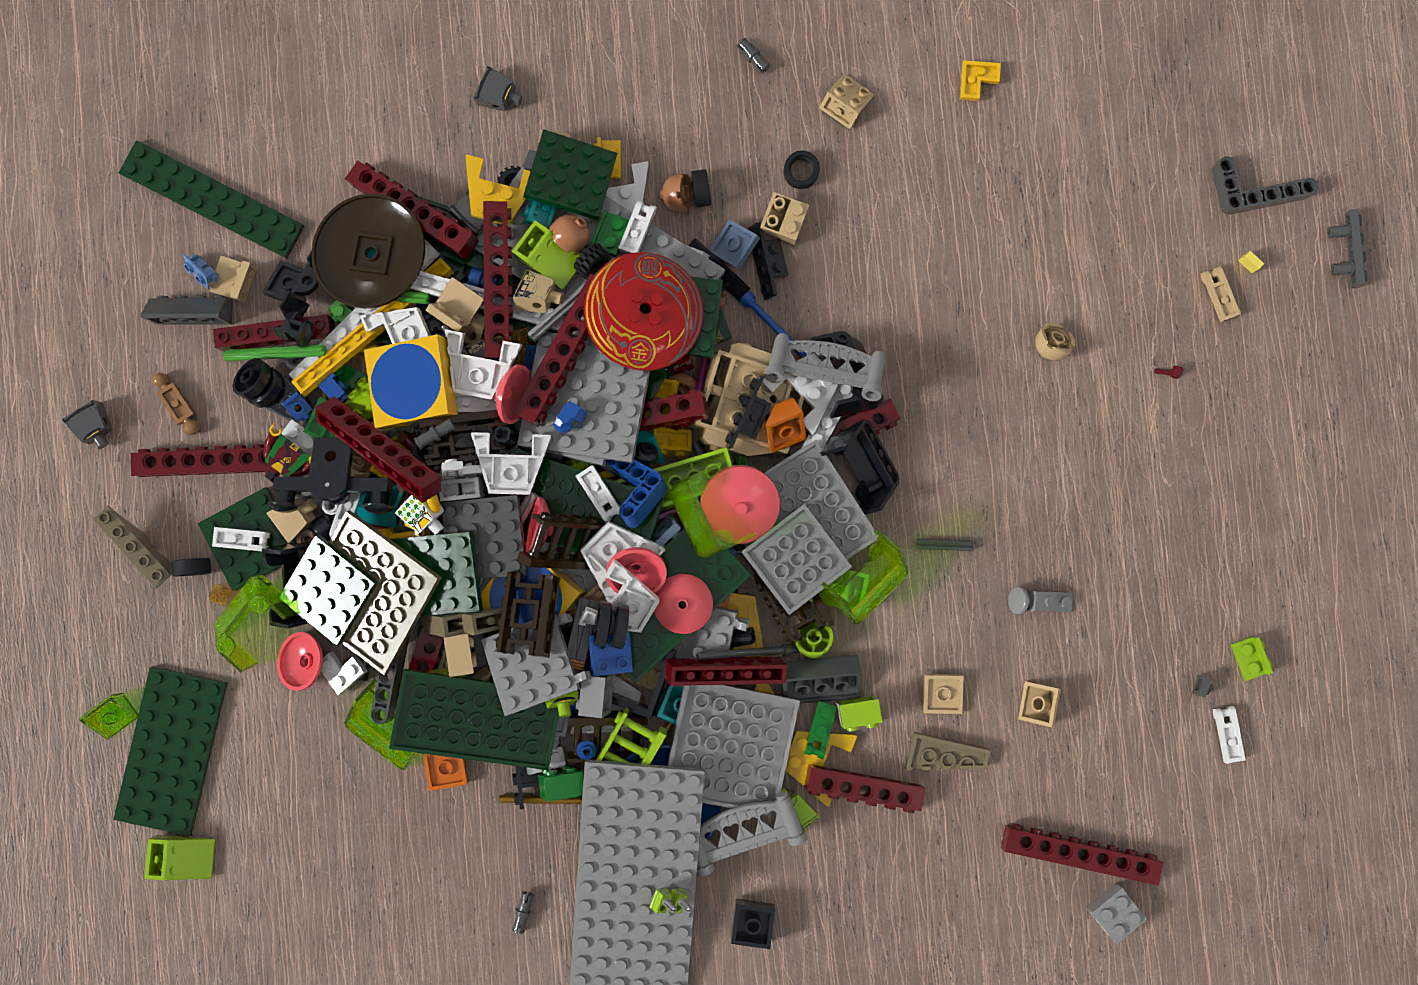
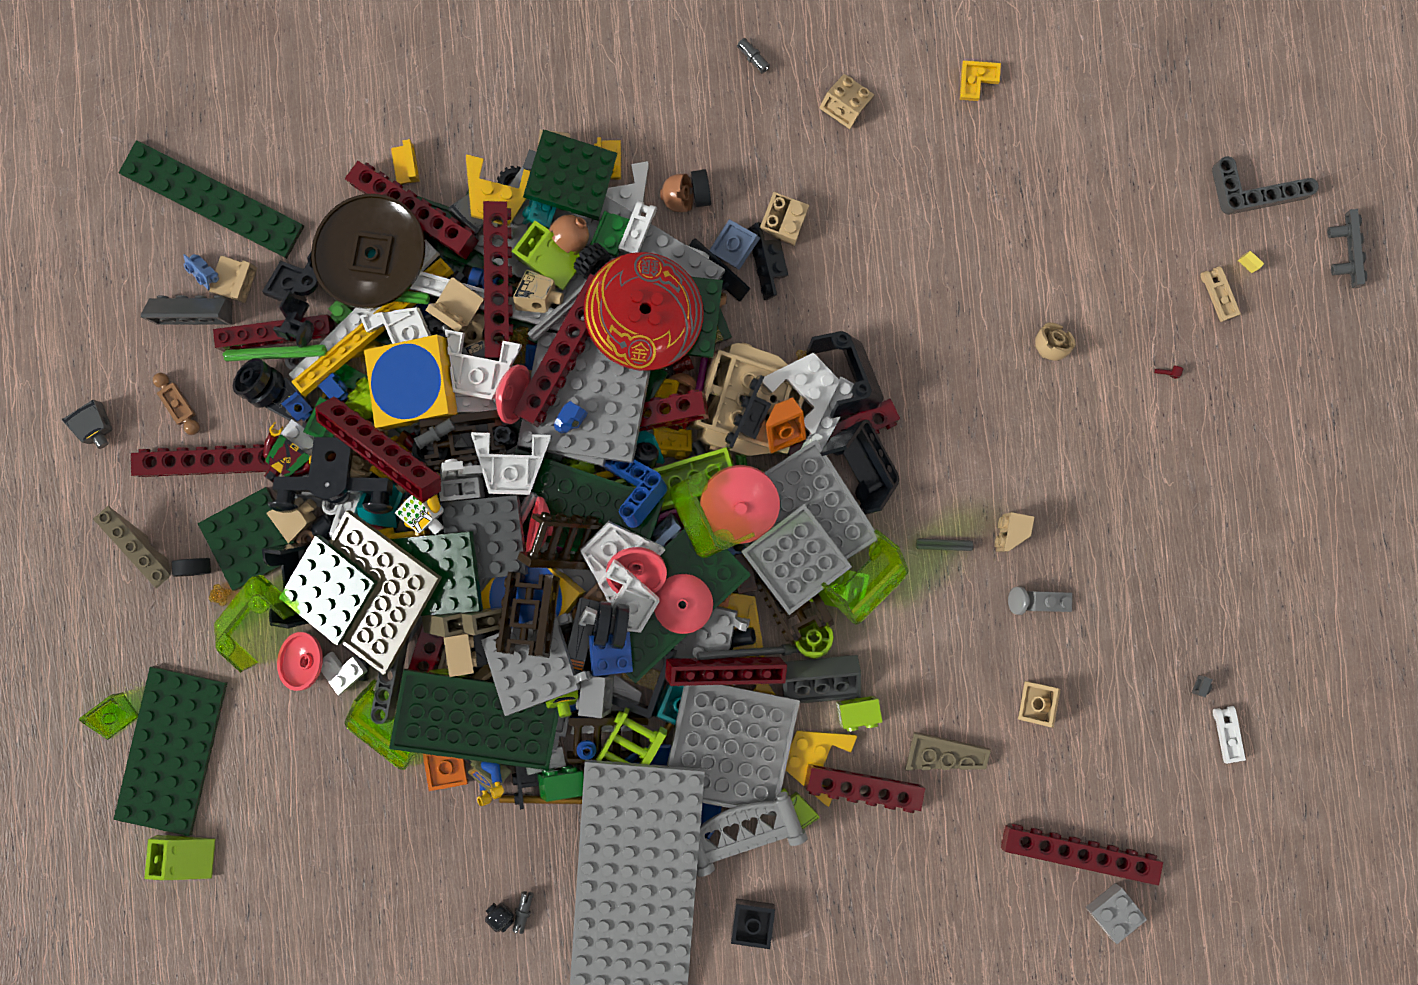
white plate [212,527,270,551] -> none
dark grey torso [474,66,522,111] -> none
white plate [576,465,620,523] -> none
lime piece [649,888,693,914] -> none
blue piece [739,291,807,358] -> none
light grey piece [764,333,886,401] -> none
black tyre [783,150,820,189] -> none
green plate [804,701,837,759] -> none
tan plate [922,674,964,714] -> none
lime bracket [1230,636,1273,681] -> none
none -> yellow panel [391,139,420,185]
none -> torso [464,759,512,806]
none -> black head [485,902,514,933]
none -> tan slope [994,512,1034,552]

